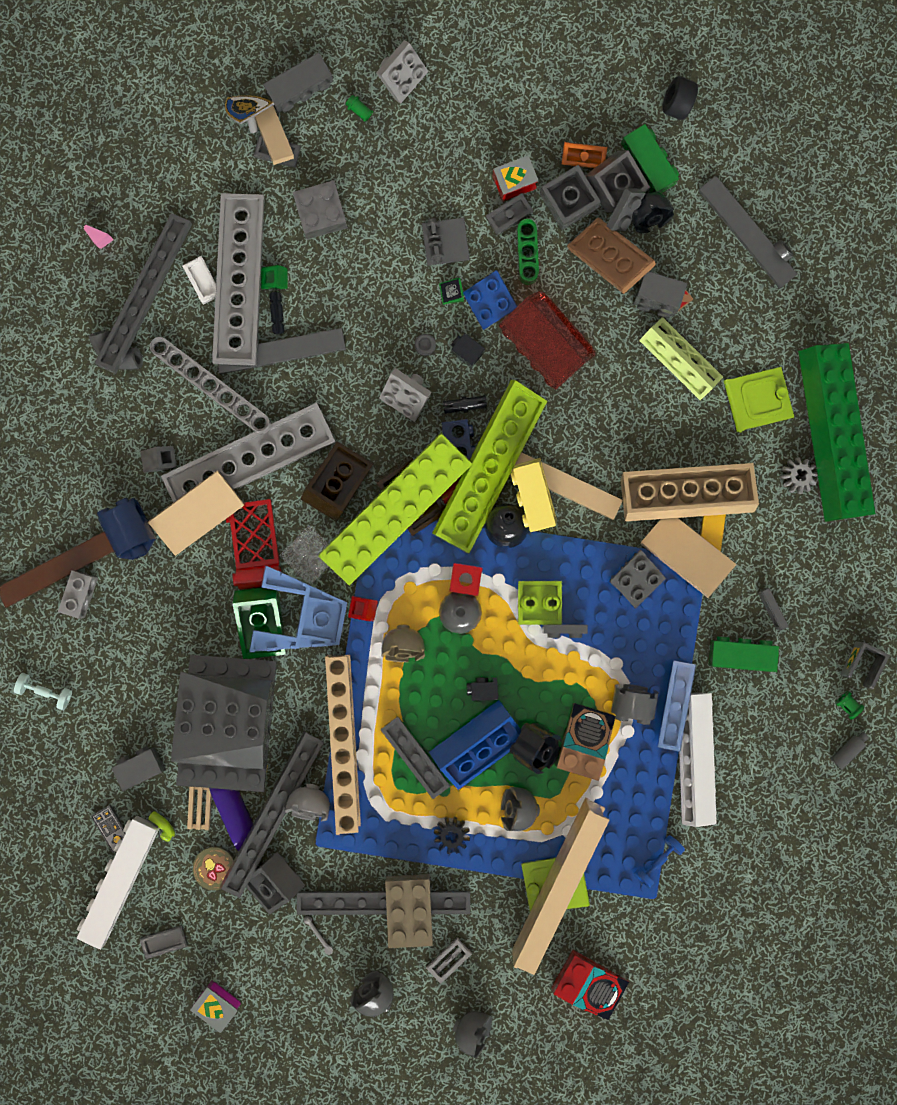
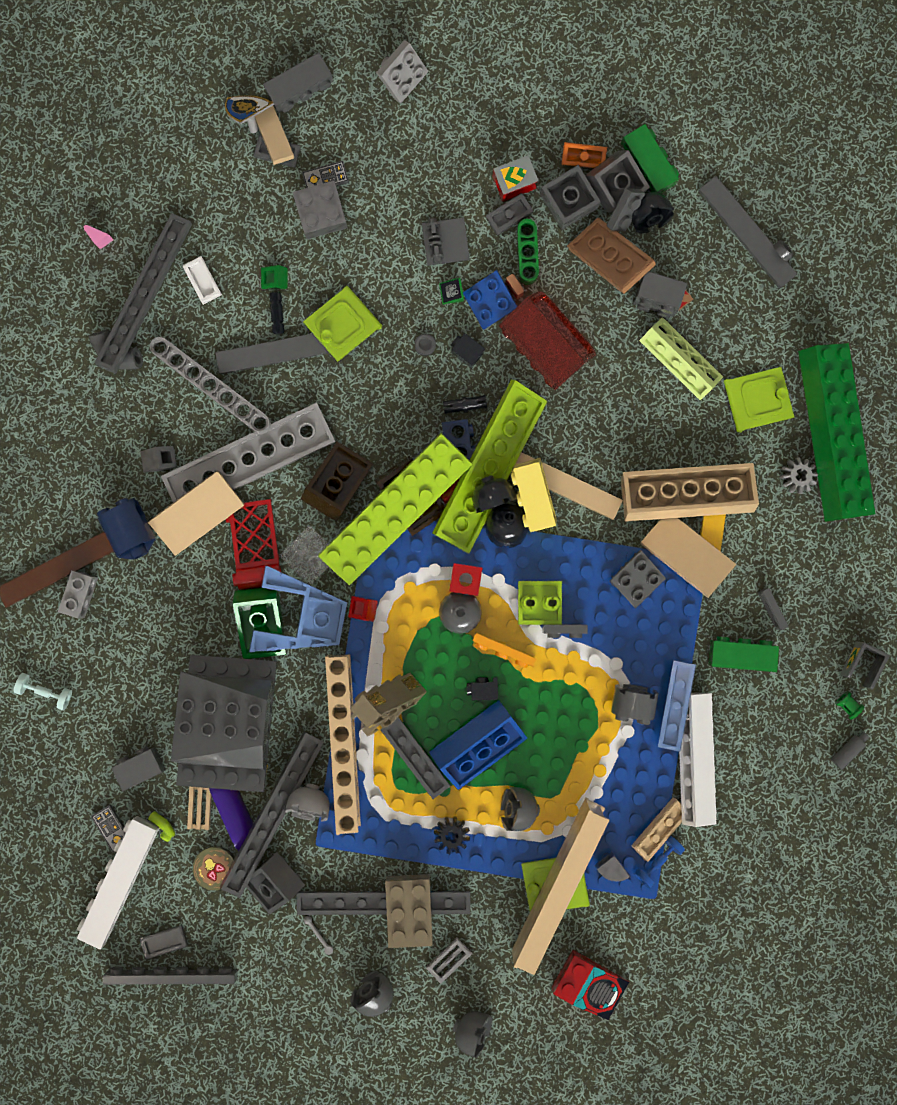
piece [190,980,241,1033] -> none
light grey plate [212,193,265,366] -> none
green pin [345,95,373,122] -> none
light grey plate [379,368,431,422] -> none
dark tan cylinder [381,625,425,662] -> none
black brick [510,723,561,774] -> none
slope [555,703,615,781] -> none
black tyre [662,76,698,120] -> none
none -> dark grey plate [103,966,237,985]
none -> tile [302,161,349,188]
none -> lime container [303,286,383,362]
none -> dark tan piece [350,673,427,737]
none -> black cylinder [472,475,517,513]
none -> light orange plate [472,632,536,668]
none -> medium nougat tile [505,274,524,299]
none -> flat silver brick [595,852,630,881]
none -> tan tile [631,798,682,862]

